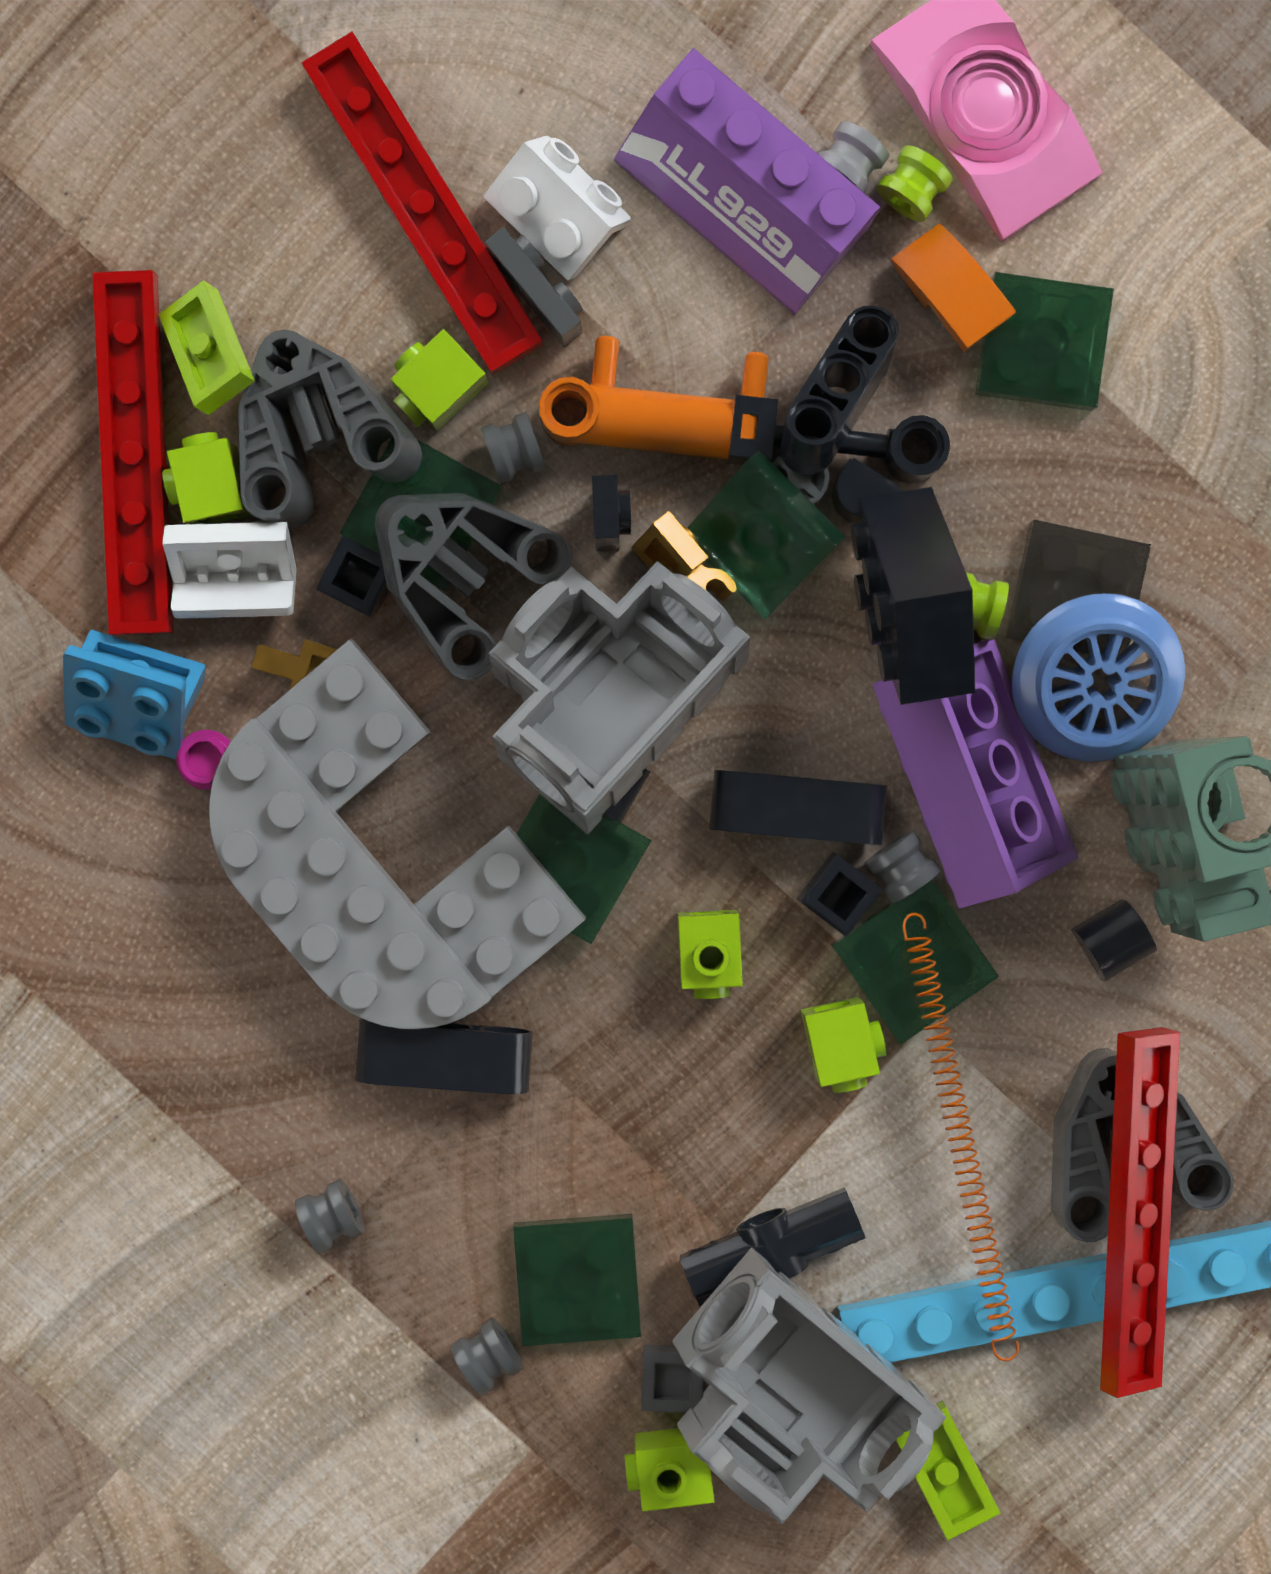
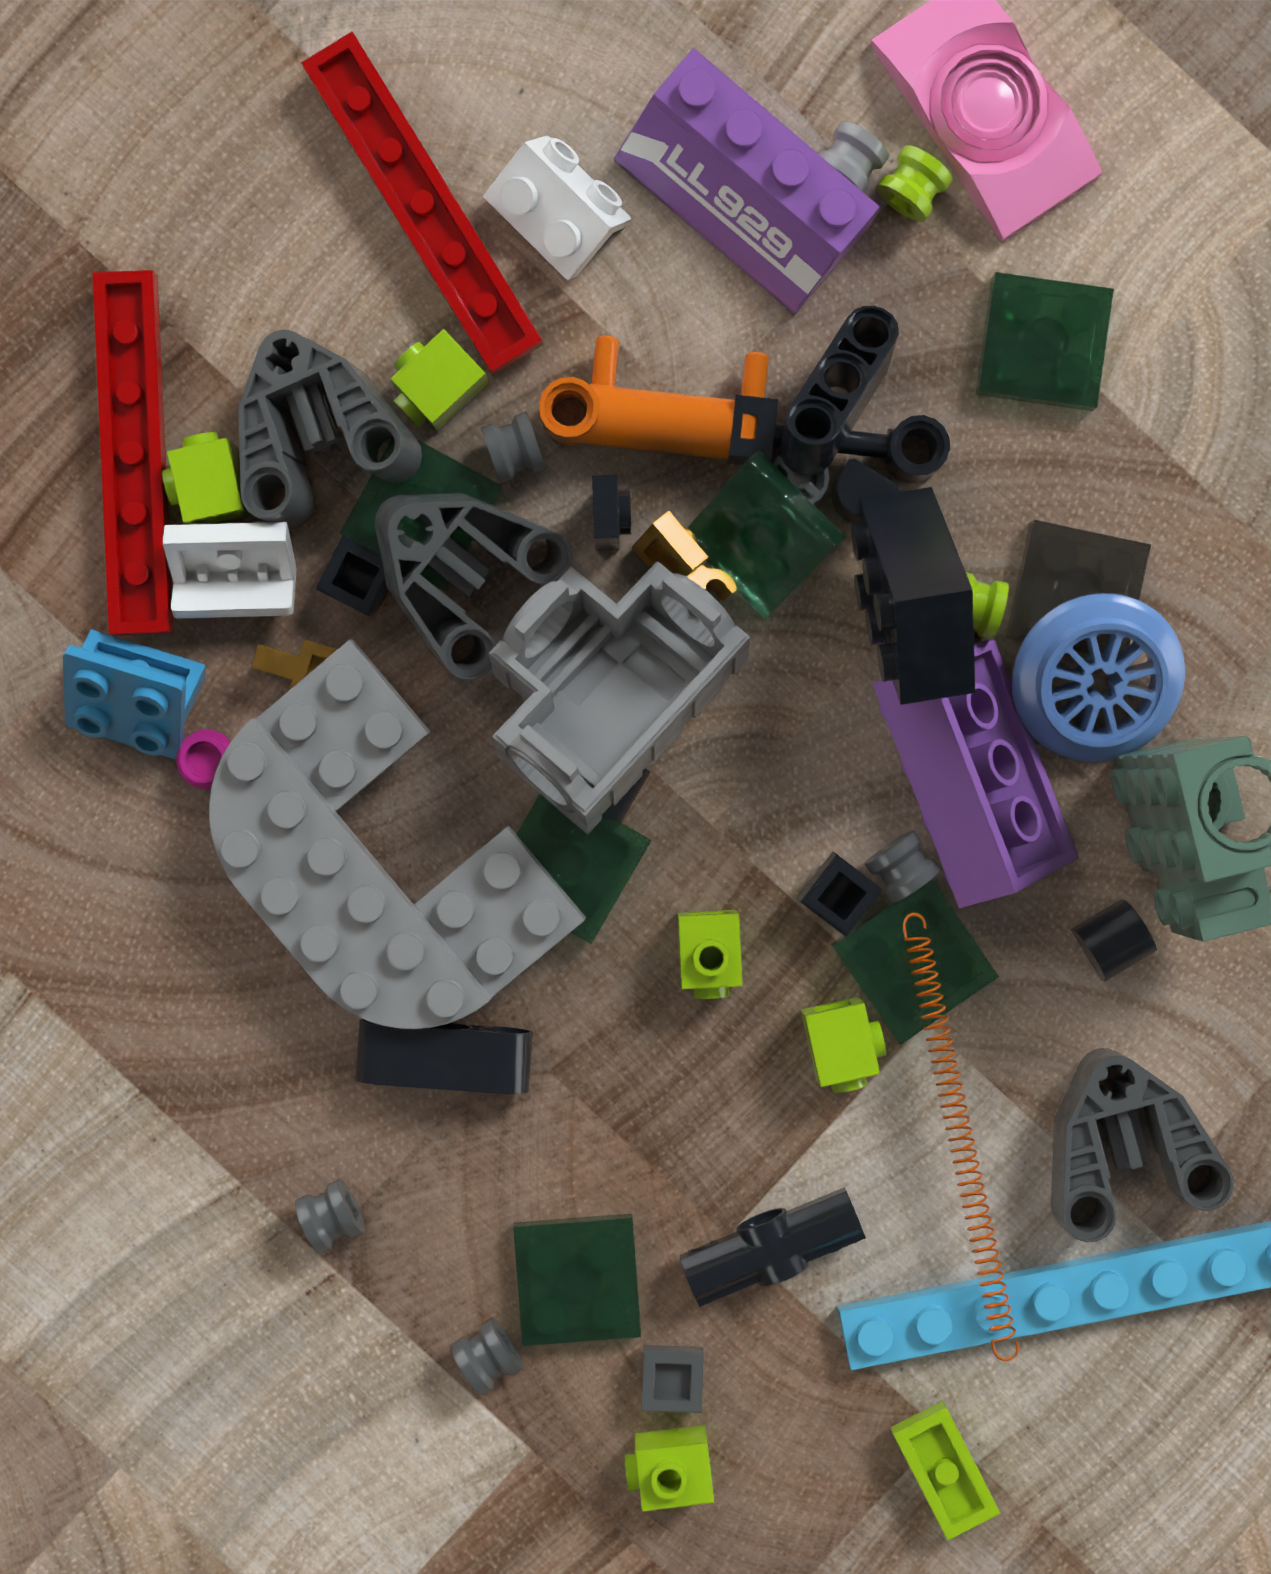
lime plate [158,280,255,415] -> none
dark grey plate [485,227,583,348] -> none
light grey piece [672,1247,947,1524] -> none
black beam [709,770,887,845] -> none
orange slope [890,223,1016,352] -> none
red plate [1100,1027,1181,1398] -> none

